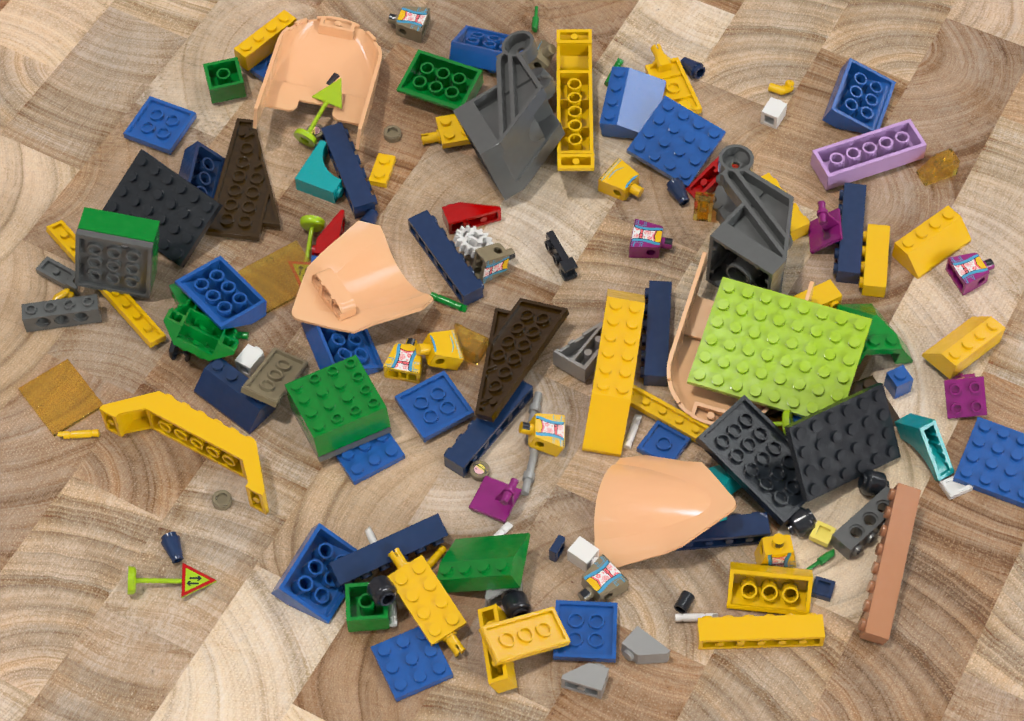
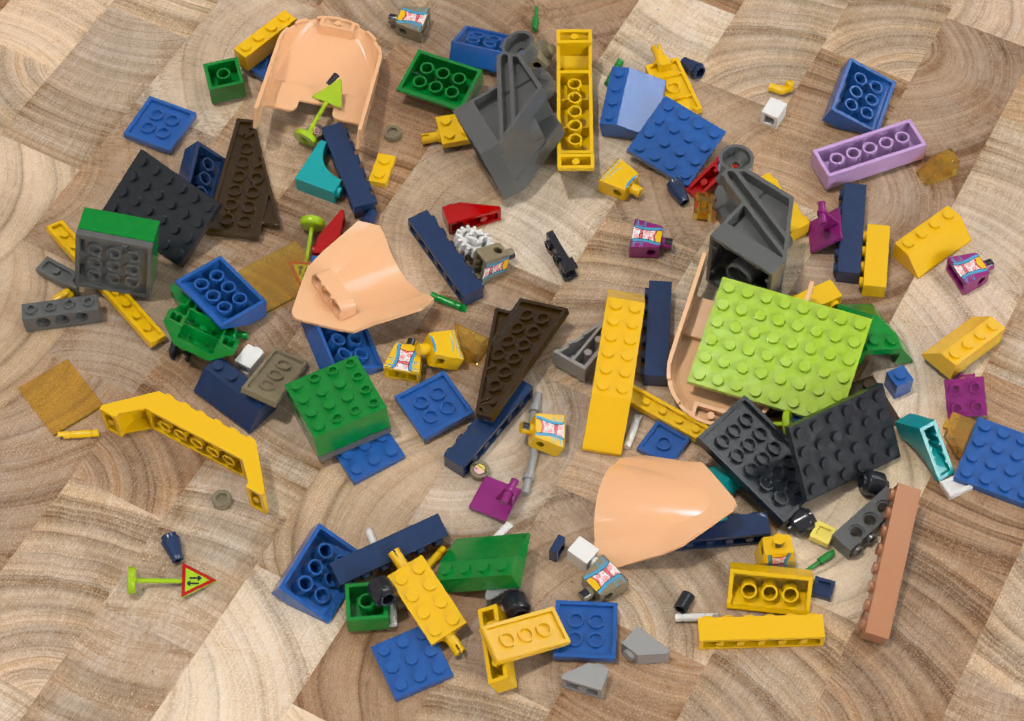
none -> clear yellow slope [942,412,975,461]

